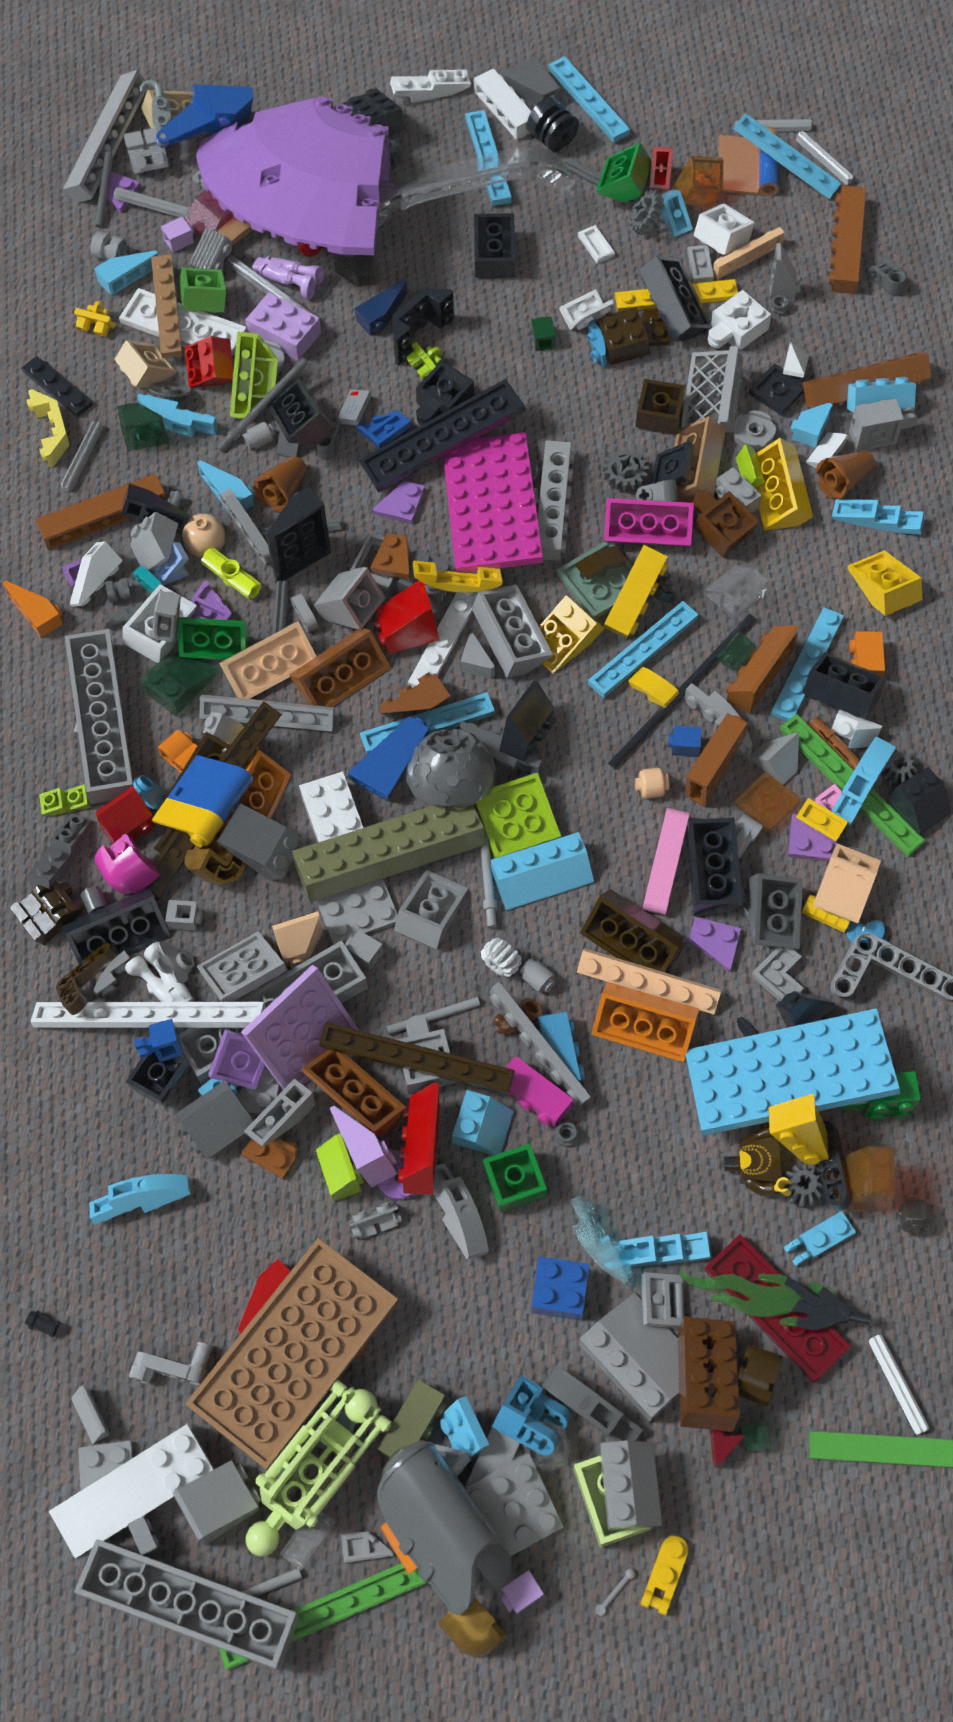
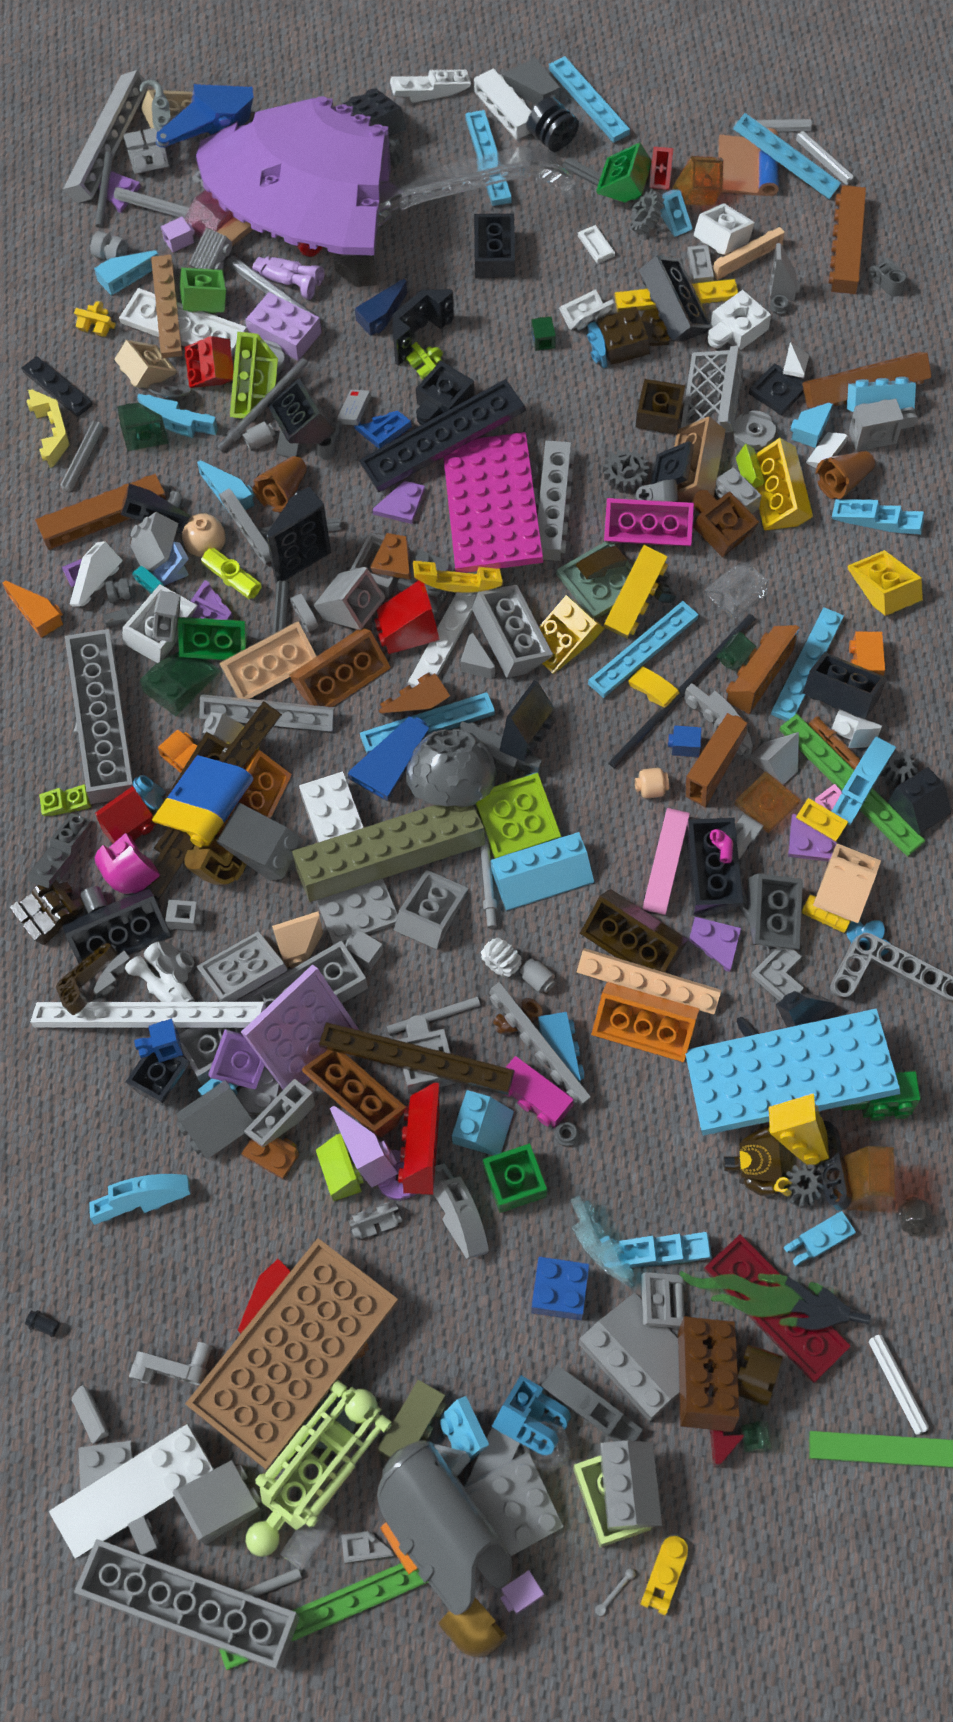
none -> dark pink arm [710,829,733,863]

